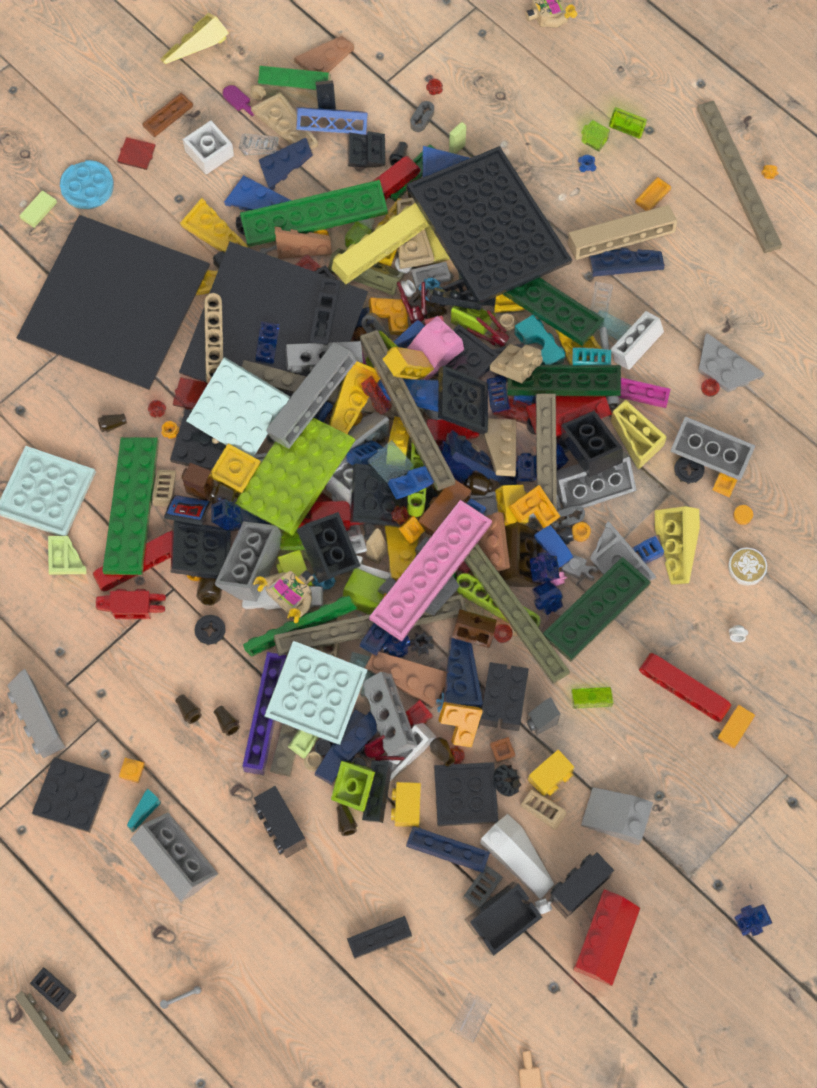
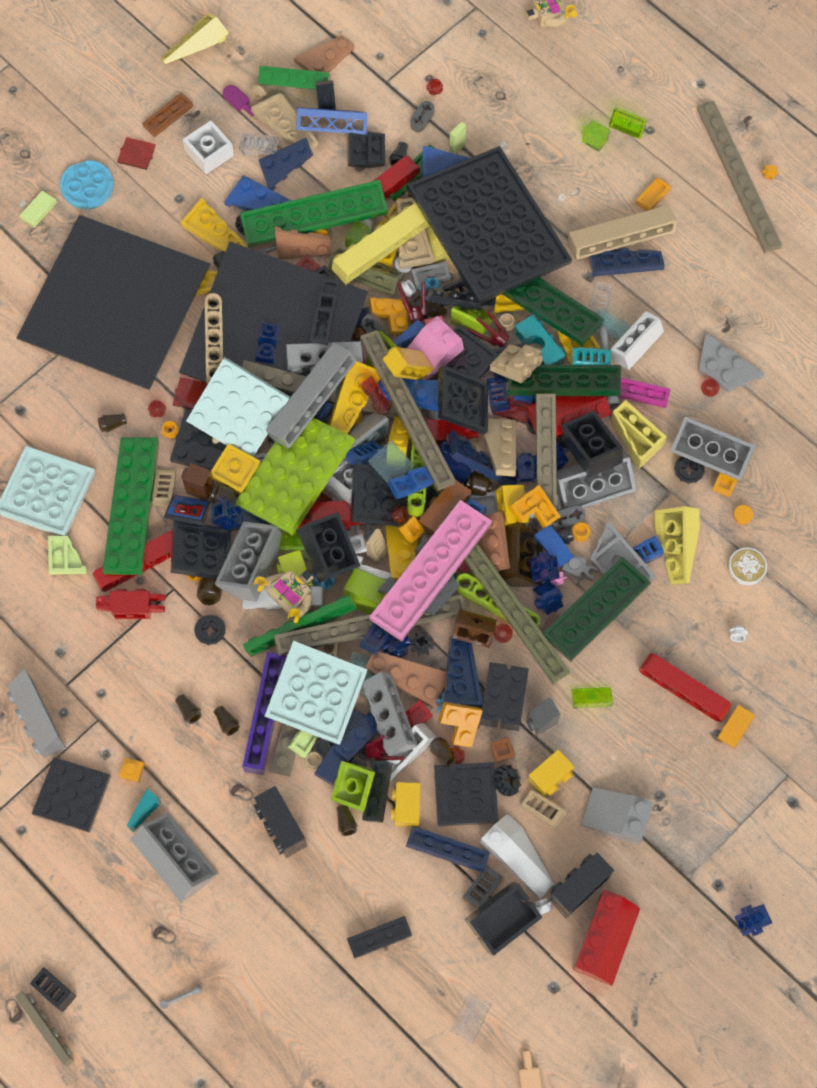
blue plate [578,155,597,172] -> none

